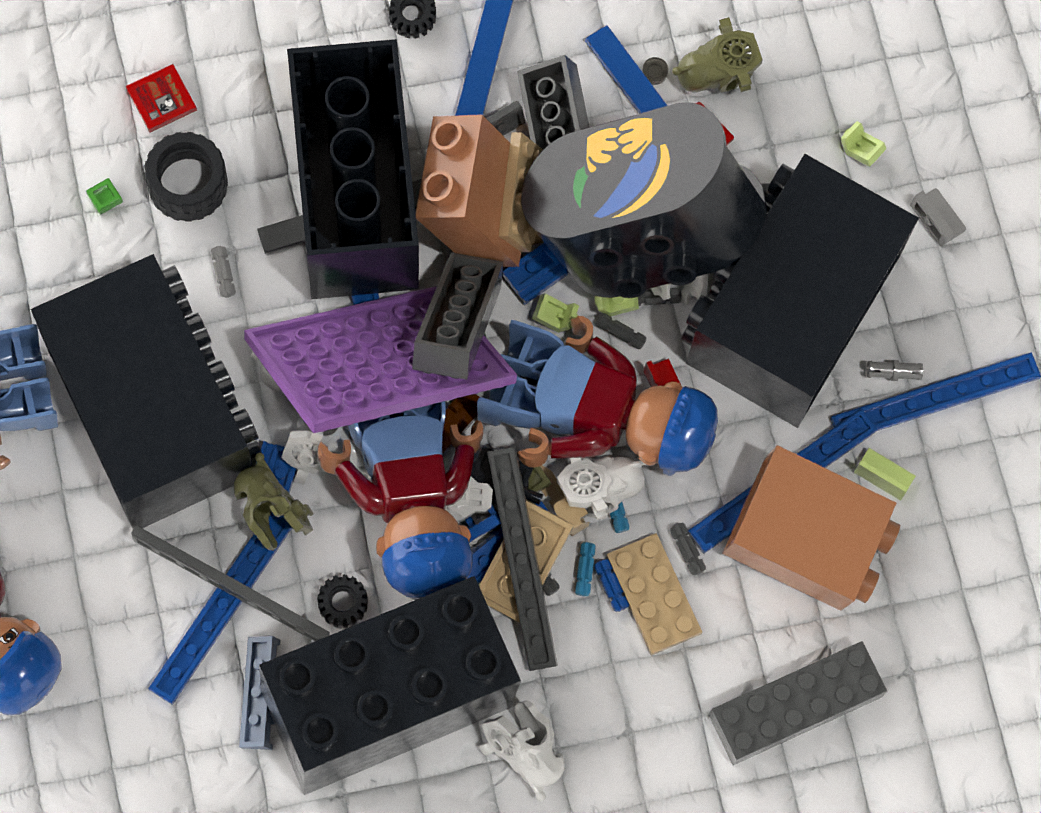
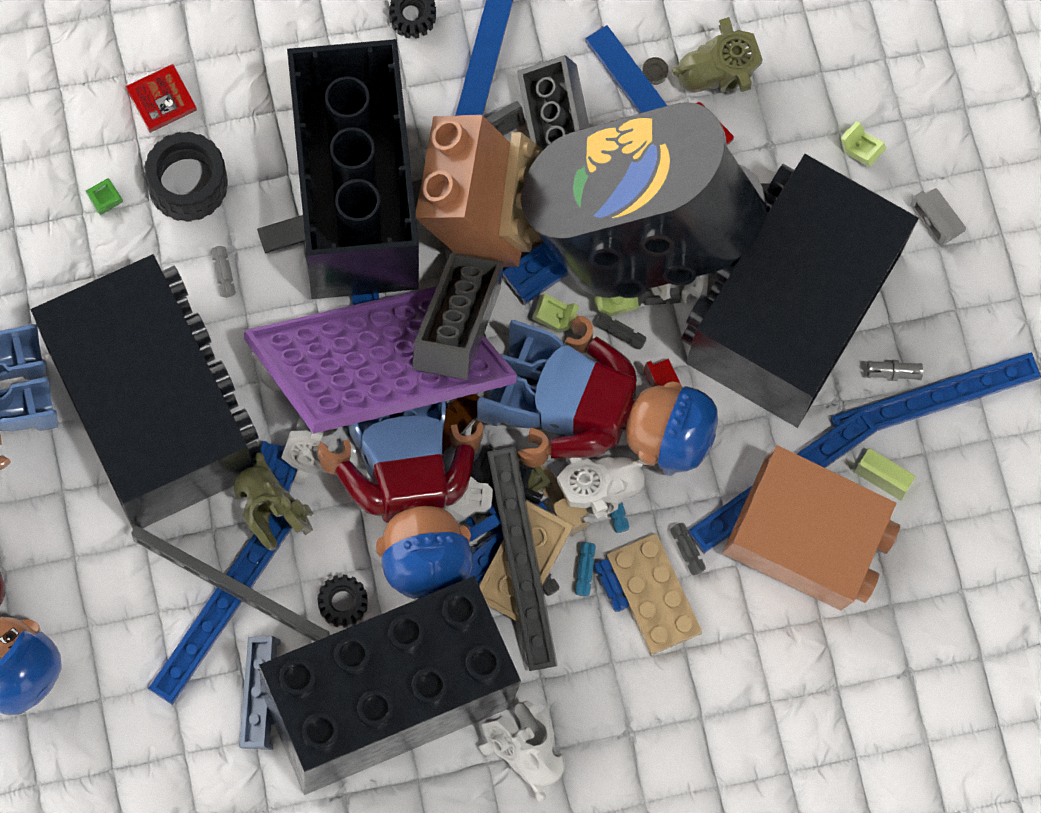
dark grey brick [709,641,887,765] -> none

